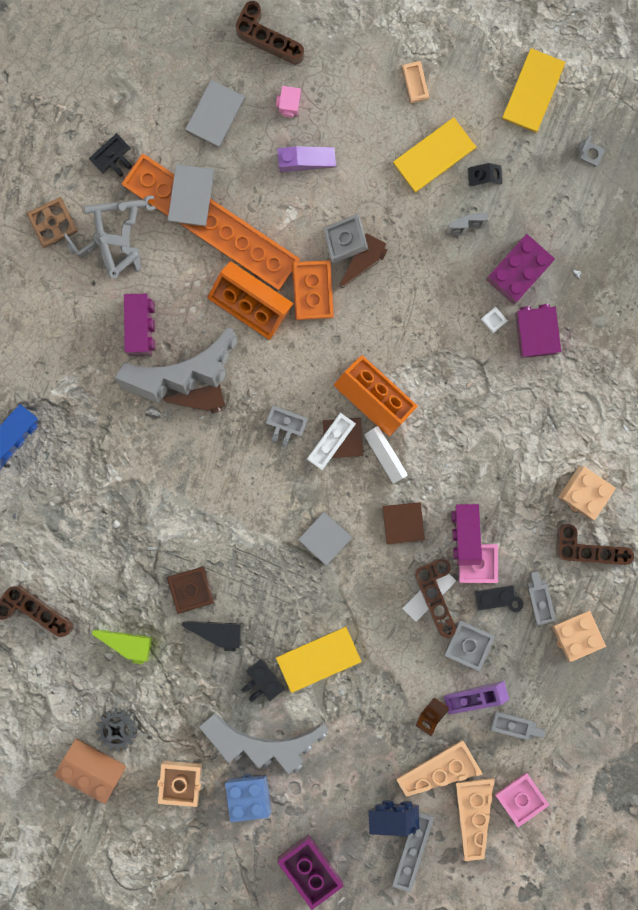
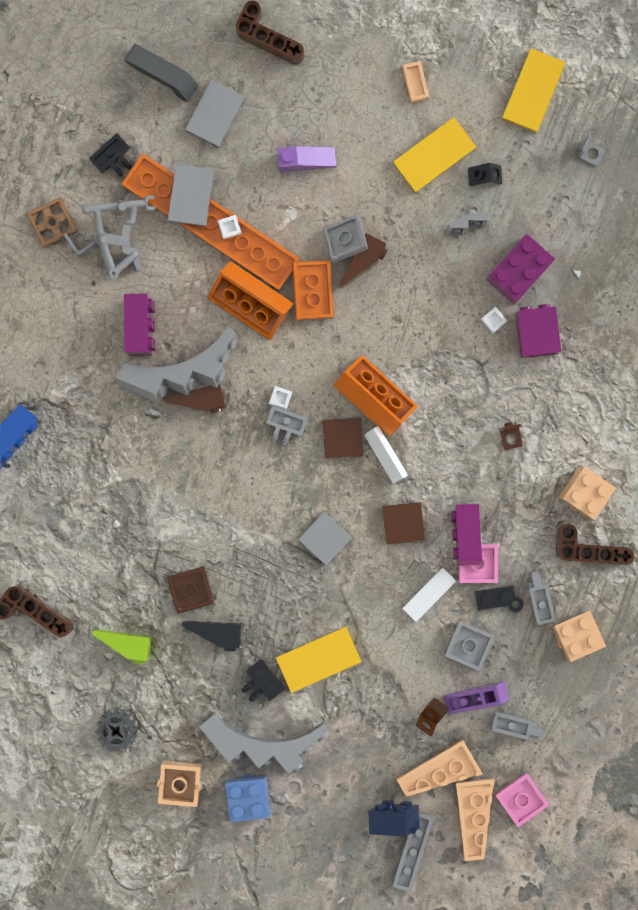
nougat slope [54,738,127,804] -> none
bright pink brick [276,86,301,118] -> none
magenta brick [277,834,343,910] -> none
white tile [307,413,356,470] -> none
reddish brown beam [414,558,456,638] -> none
none -> dark grey beam [124,44,198,102]
none -> white tile [218,215,242,240]
none -> white tile [269,386,293,410]
none -> reddish brown bracket [500,421,523,450]

